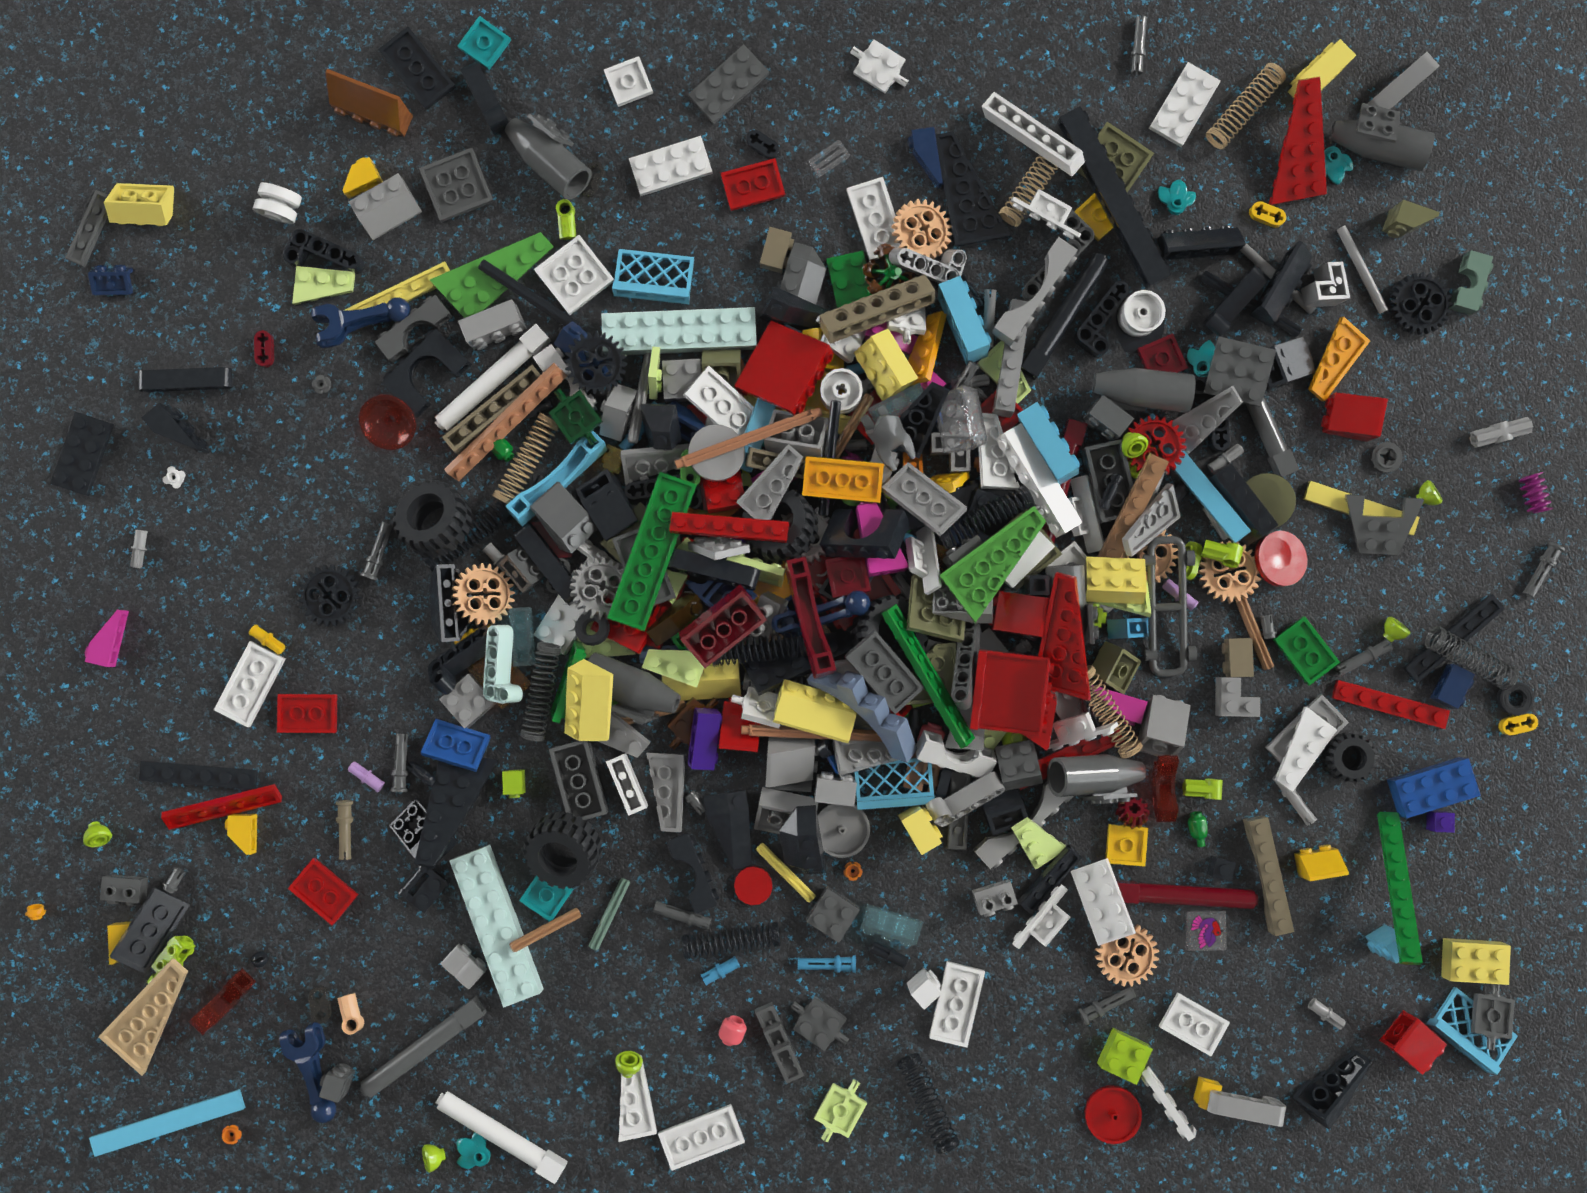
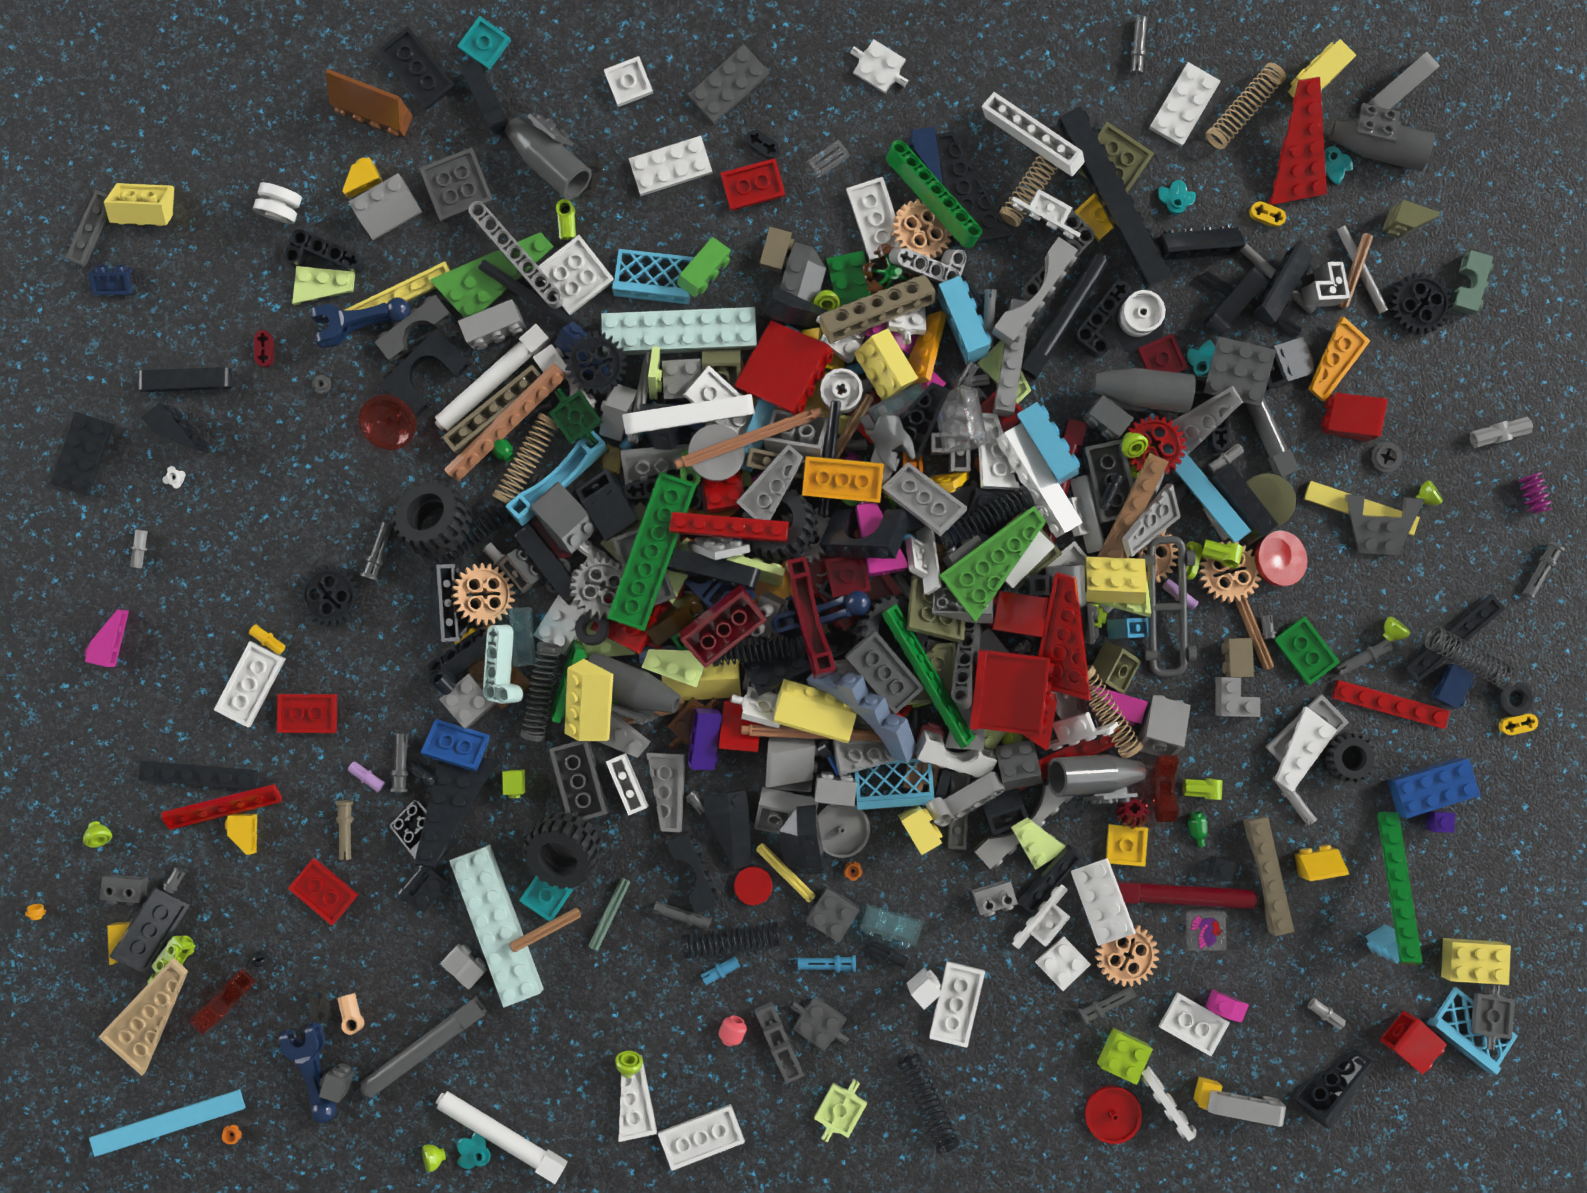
none -> light grey beam [469,201,564,309]
none -> white beam [622,394,755,435]
none -> bright green brick [677,237,731,298]
none -> lime brick [814,290,840,311]
none -> green beam [886,140,982,248]
none -> white plate [1035,935,1091,991]
none -> dark pink slope [1205,989,1249,1023]
none -> medium nougat axle [1338,233,1373,308]

